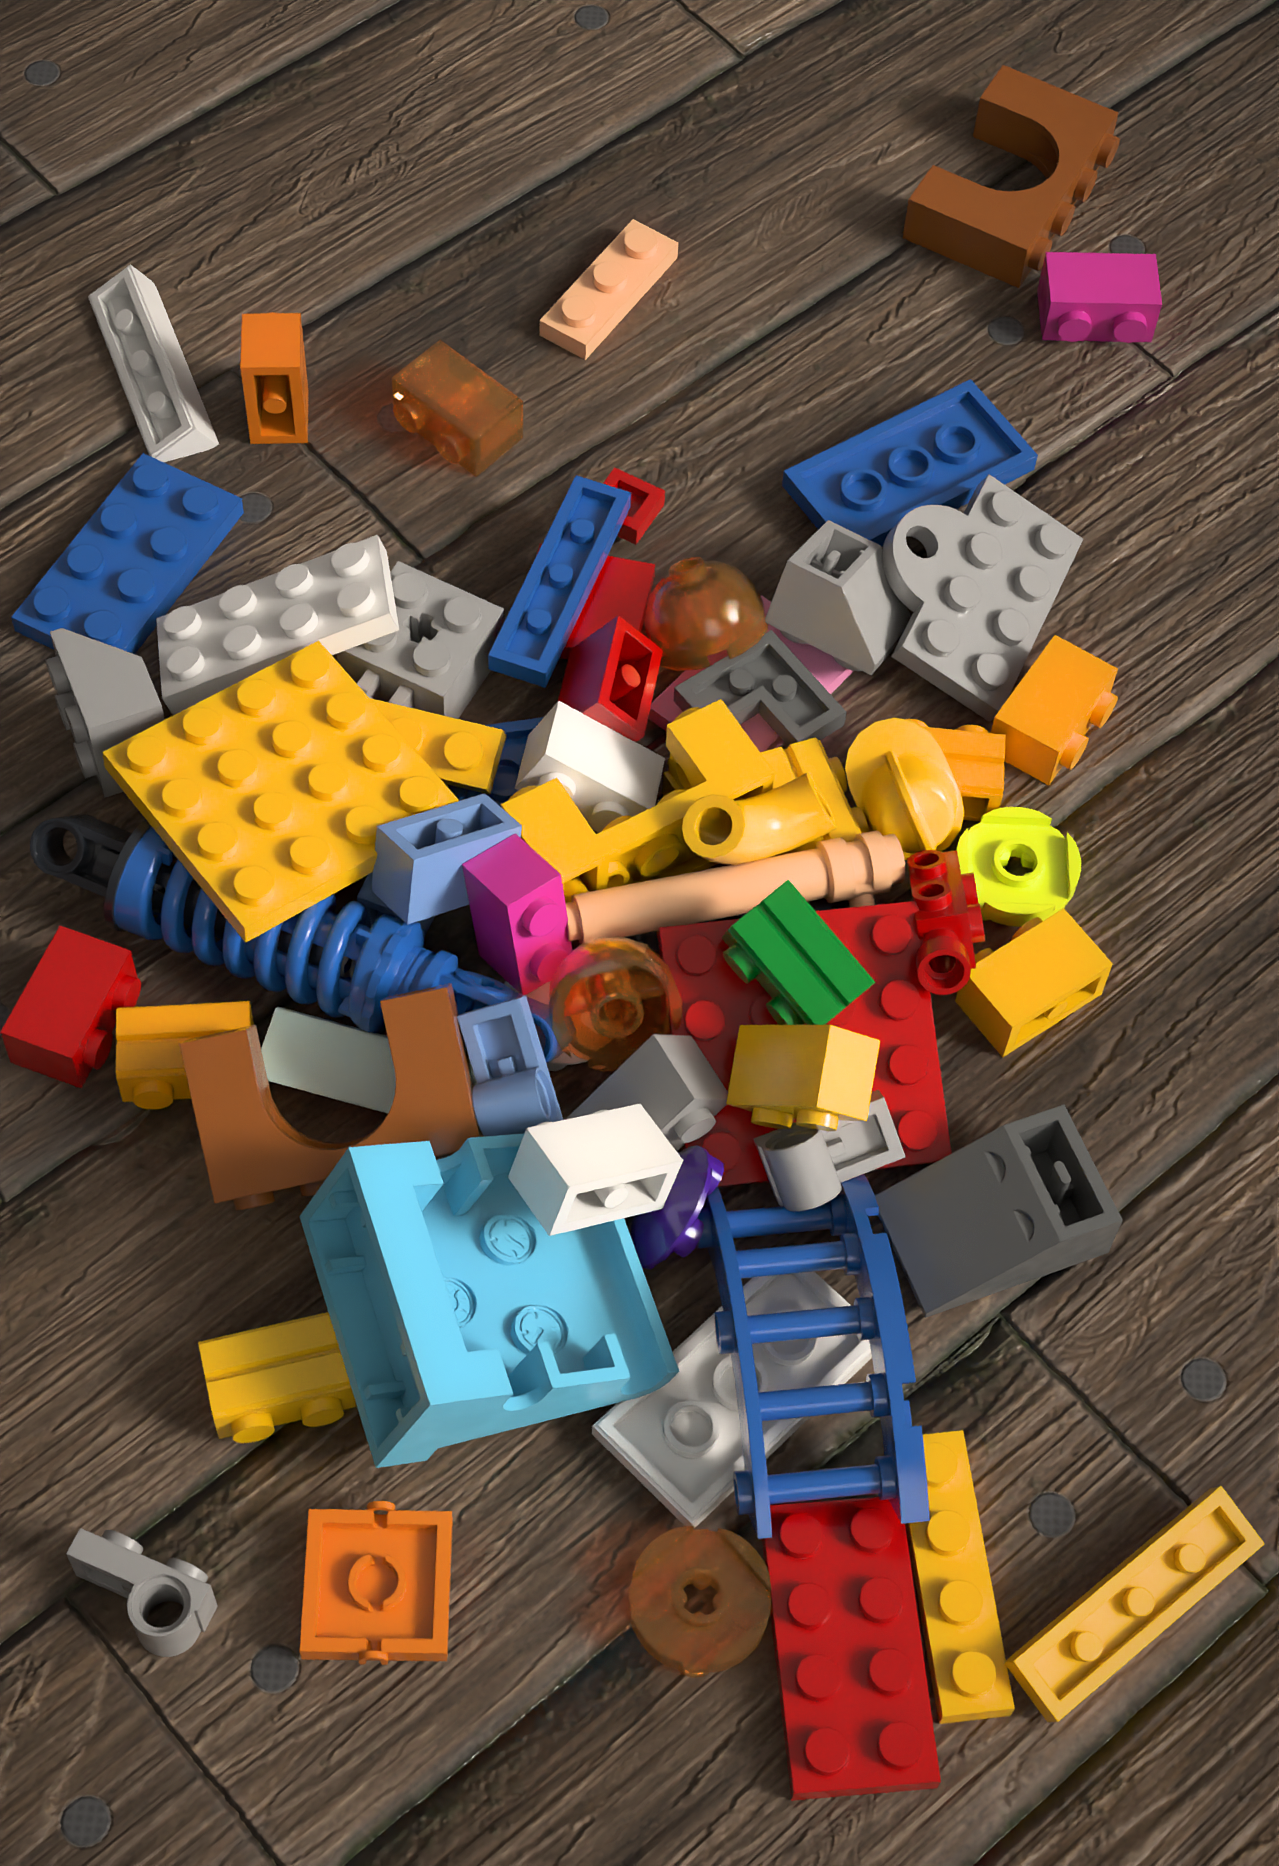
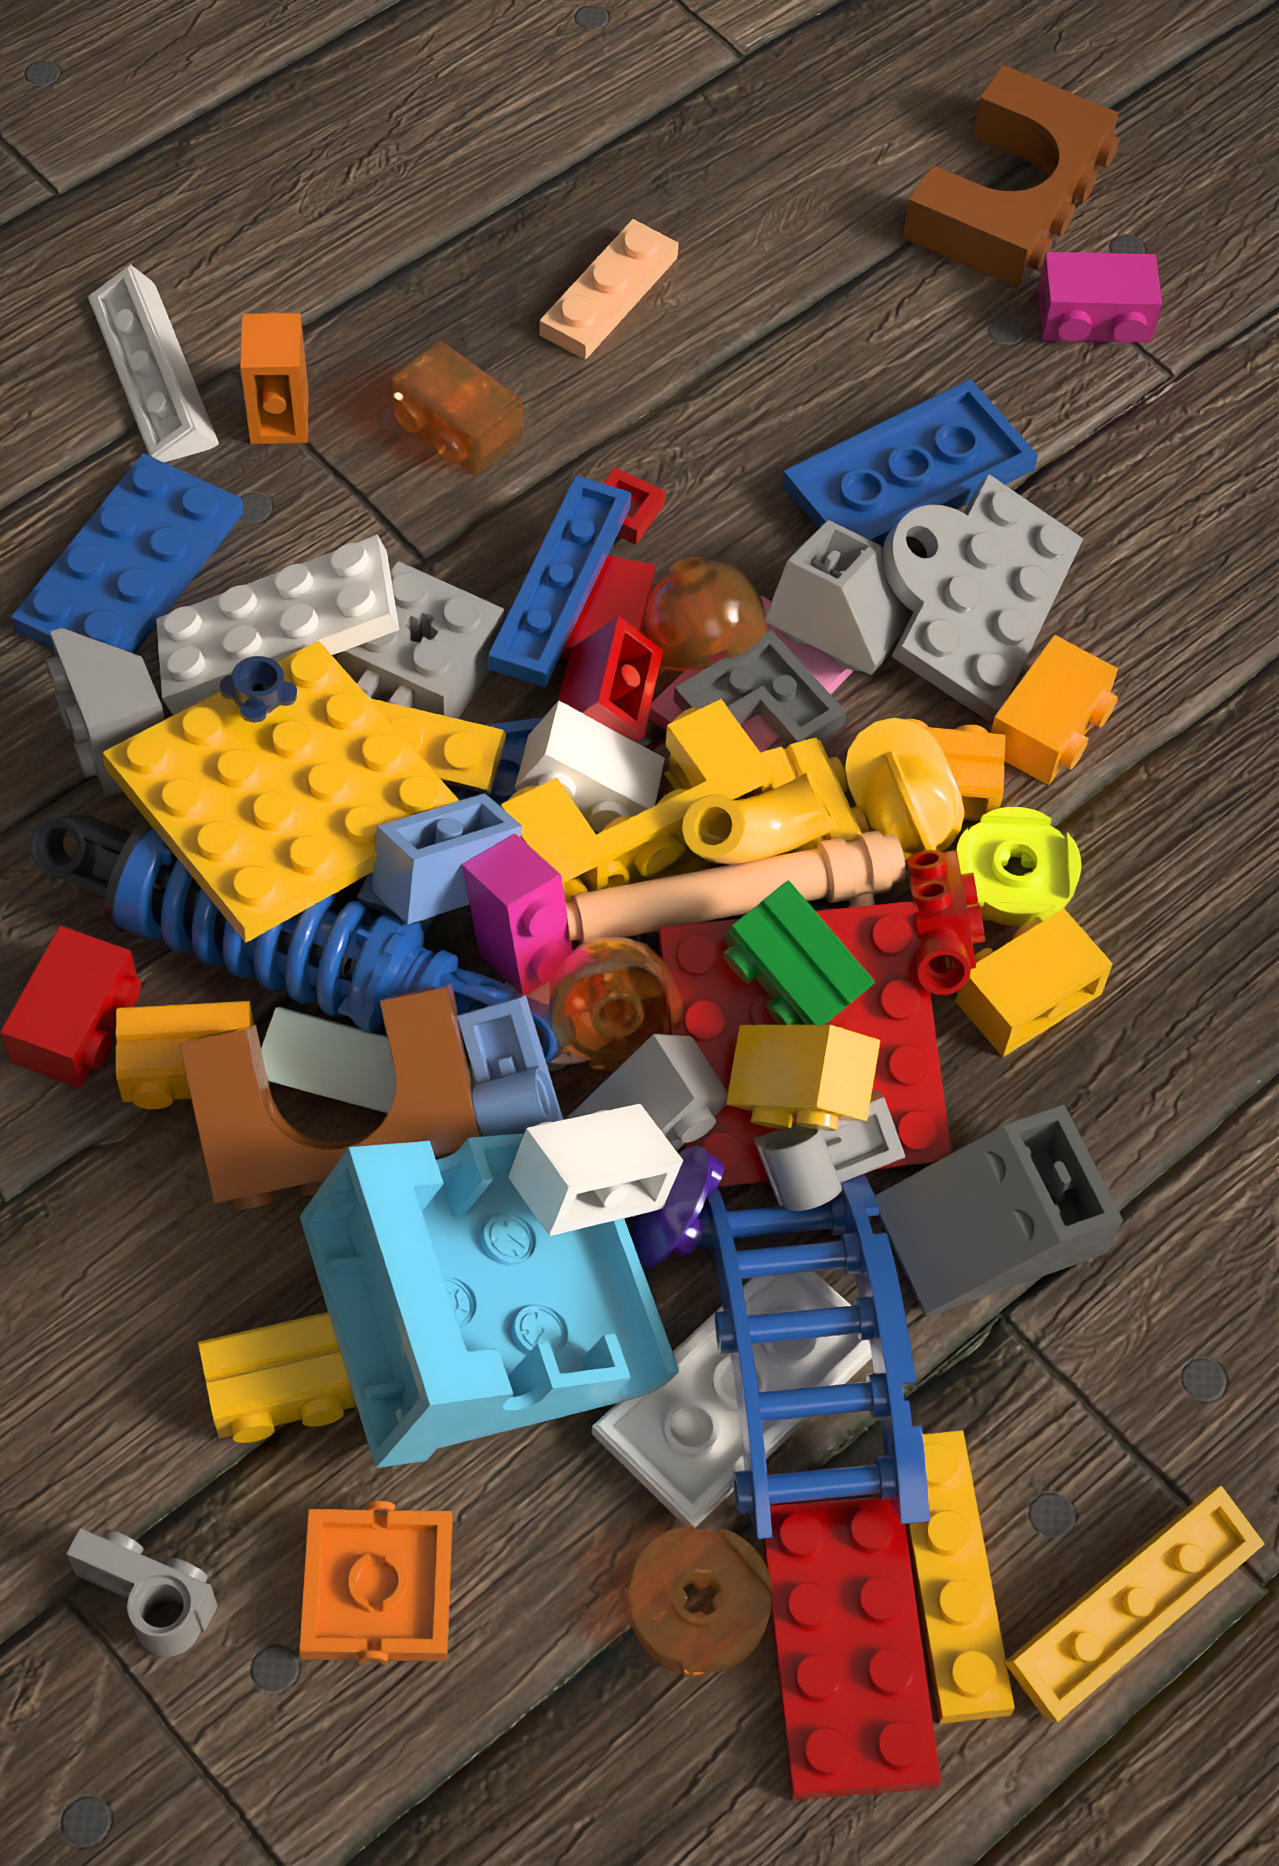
none -> dark blue plate [220,656,297,723]

